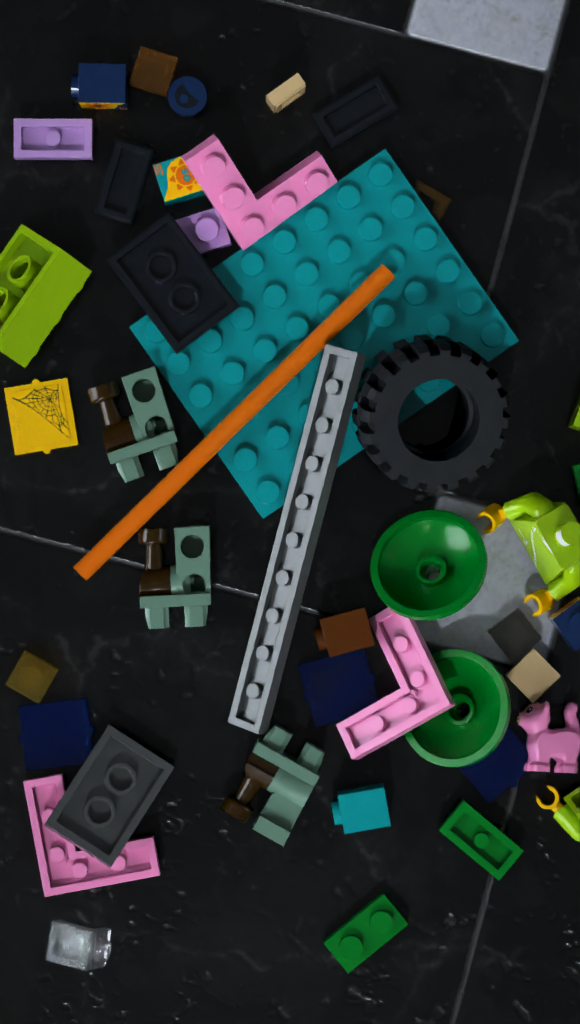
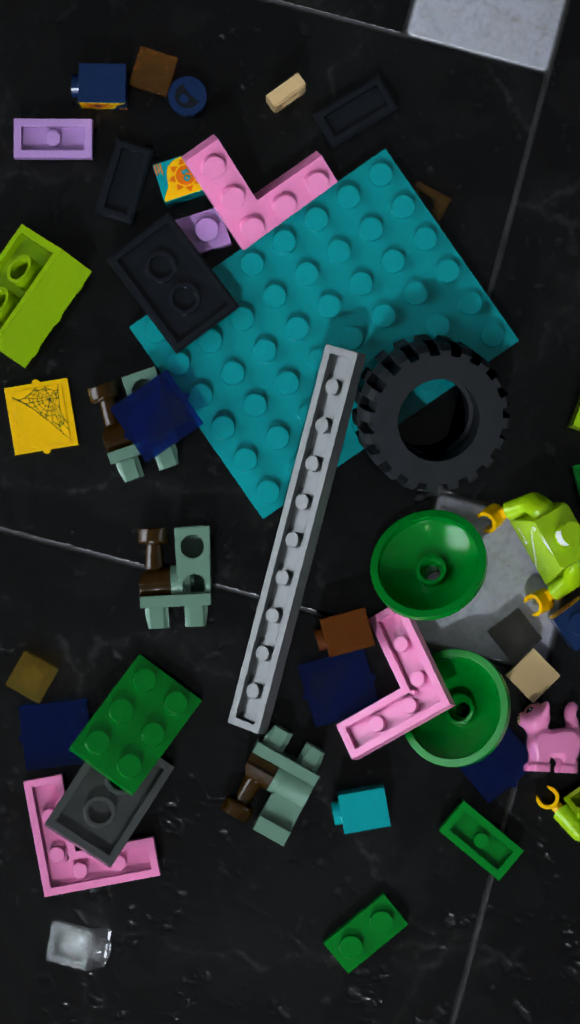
orange piece [73,264,396,581] -> none
none -> green plate [68,654,202,796]
none -> clear blue piece [110,370,204,462]

